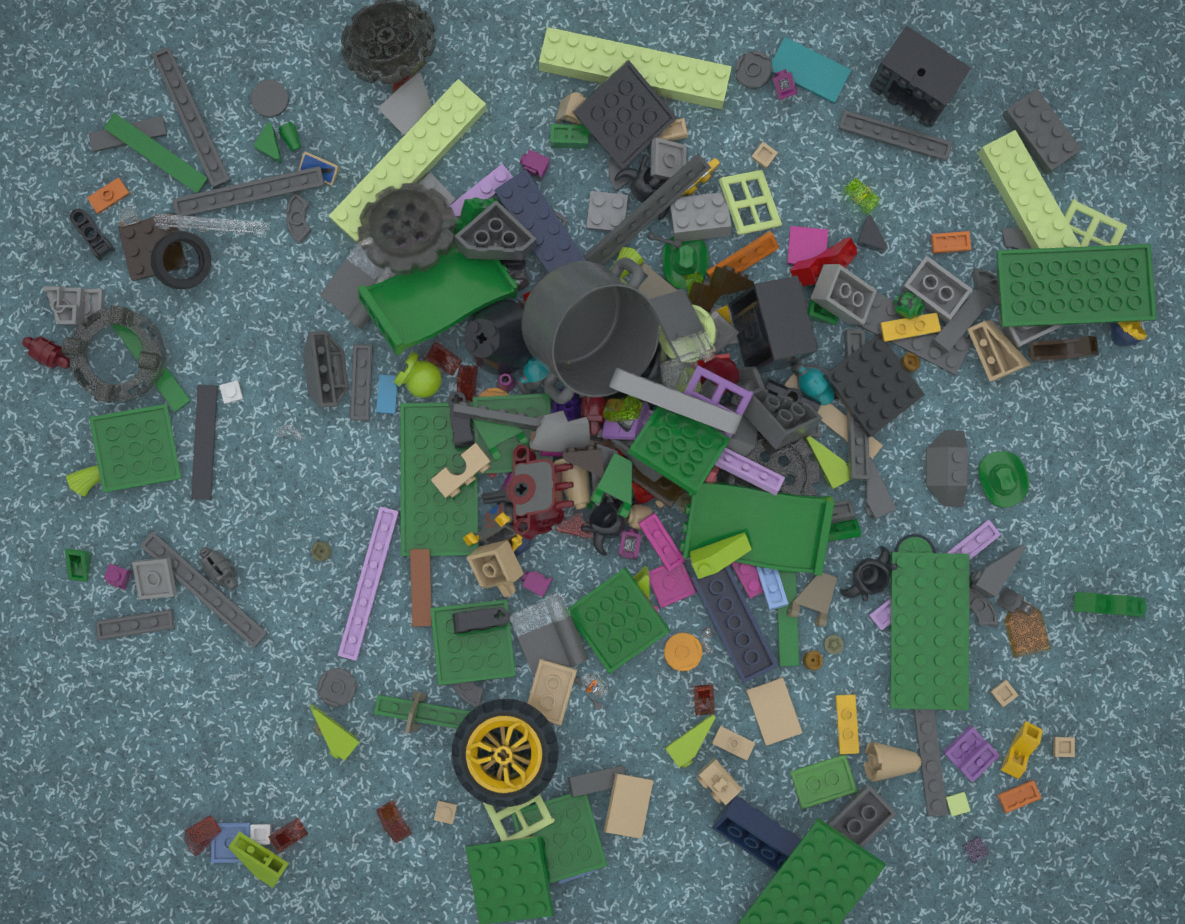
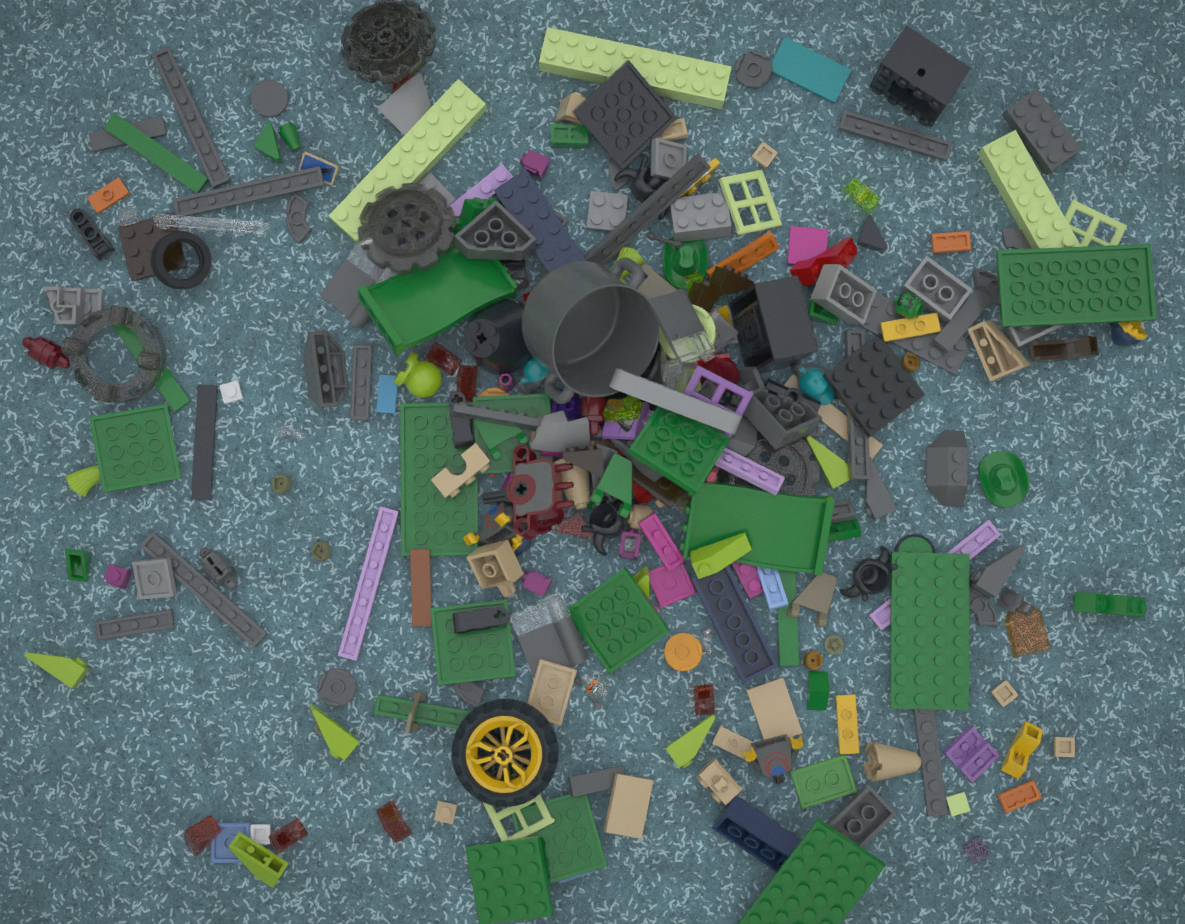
magenta window [773,69,798,100] -> none
none -> lime slope [24,652,90,688]
none -> olive tile [272,474,292,494]
none -> dark grey torso [742,734,803,784]
none -> green slope [807,671,830,711]

